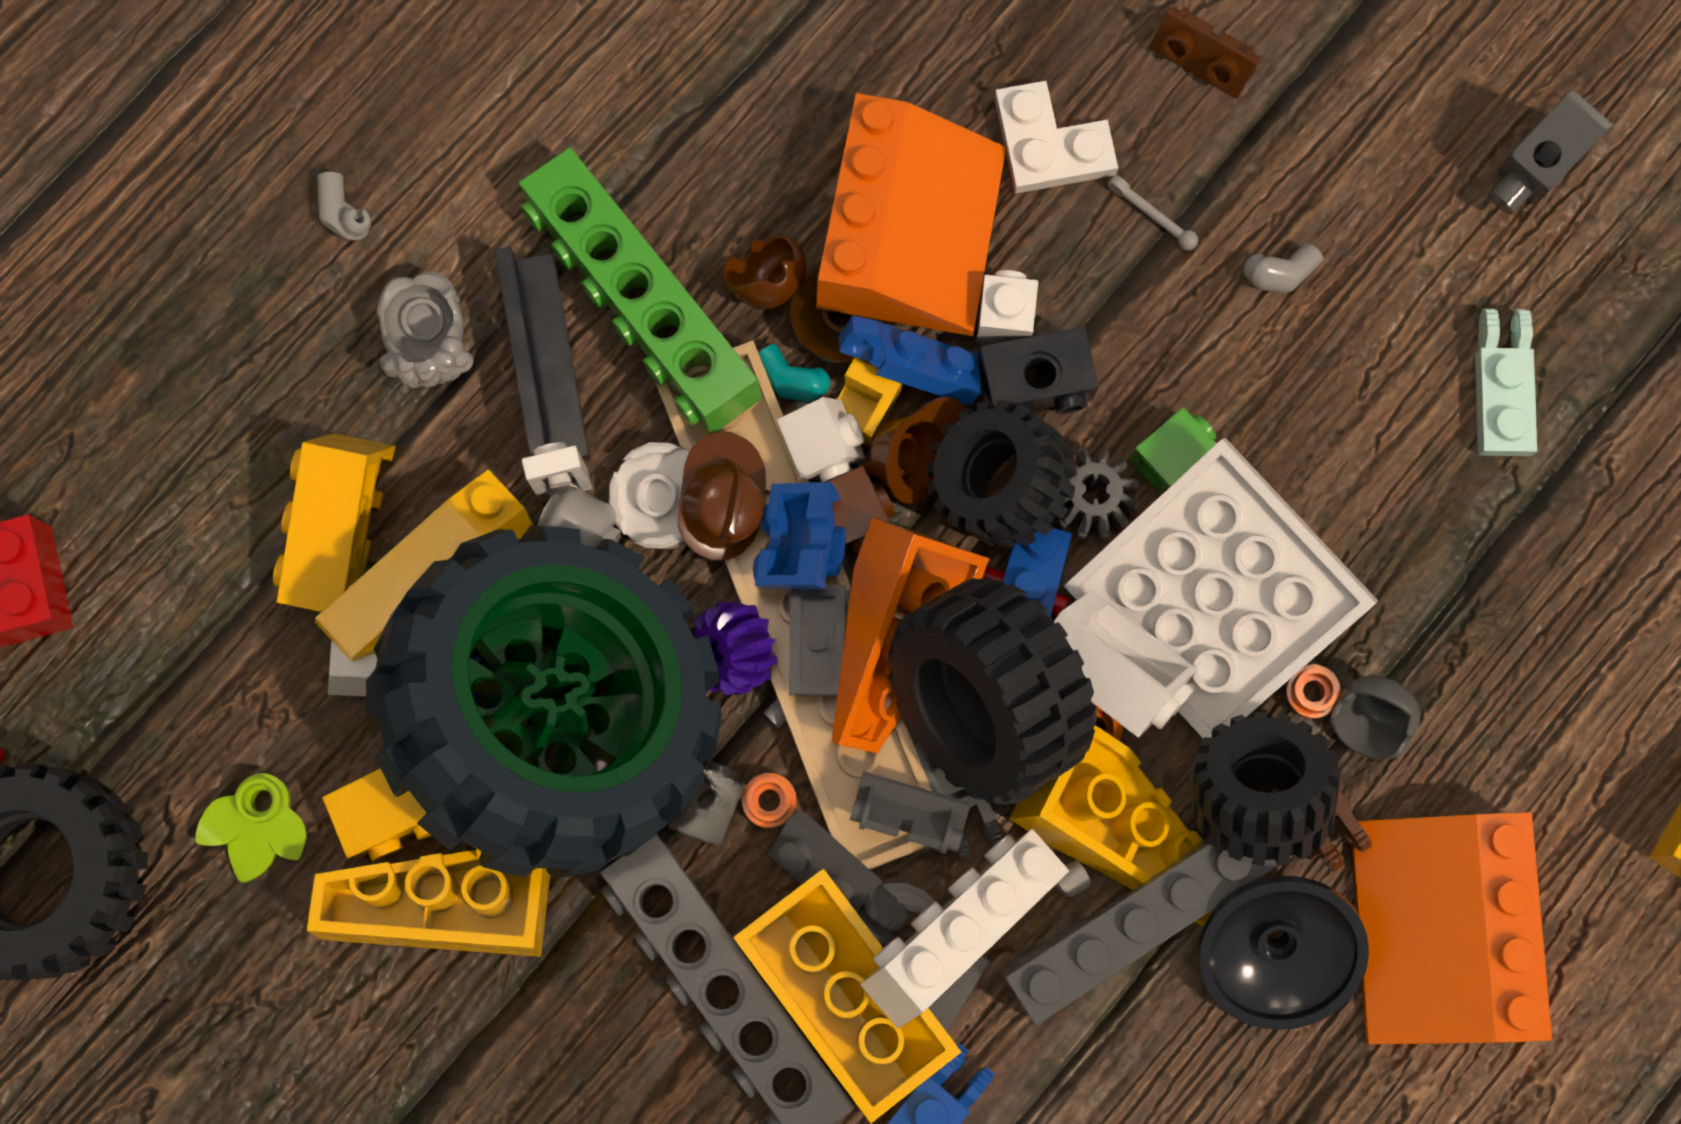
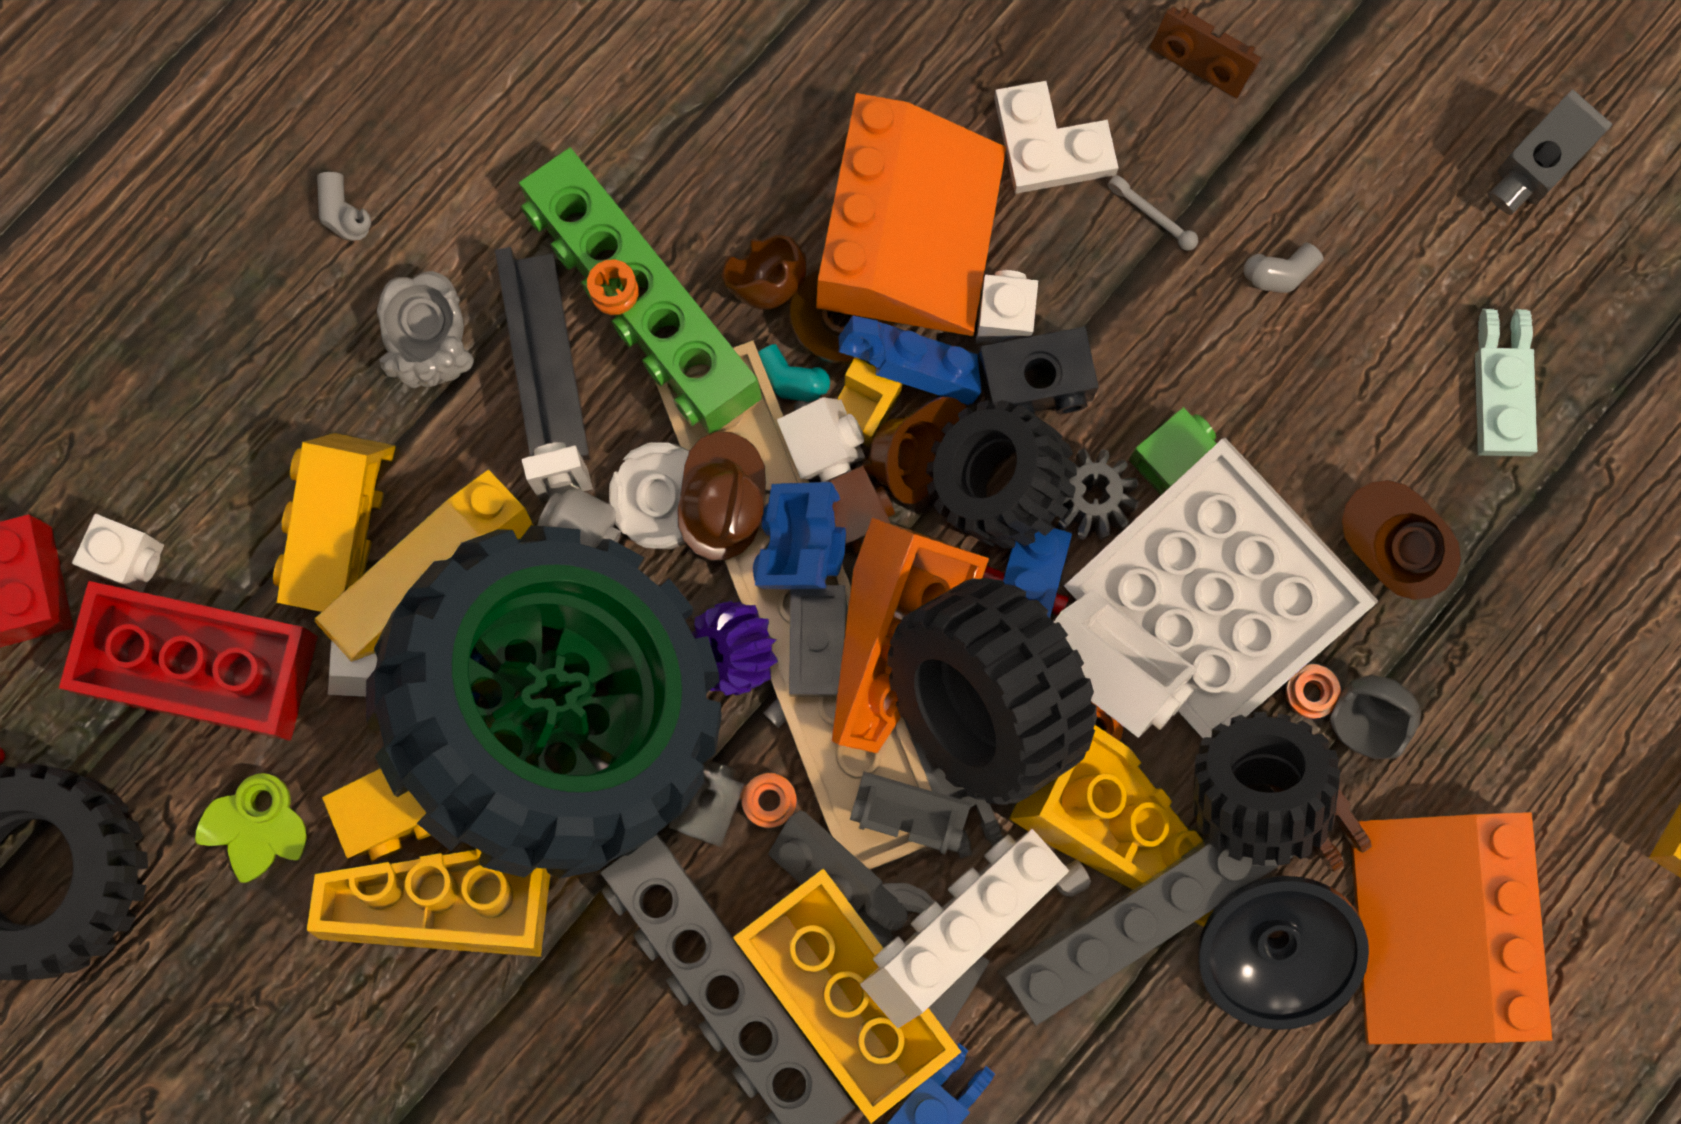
none -> red brick [59,581,318,741]
none -> white brick [72,514,164,592]
none -> orange bush [587,259,639,315]
none -> reddish brown piece [1342,480,1461,600]

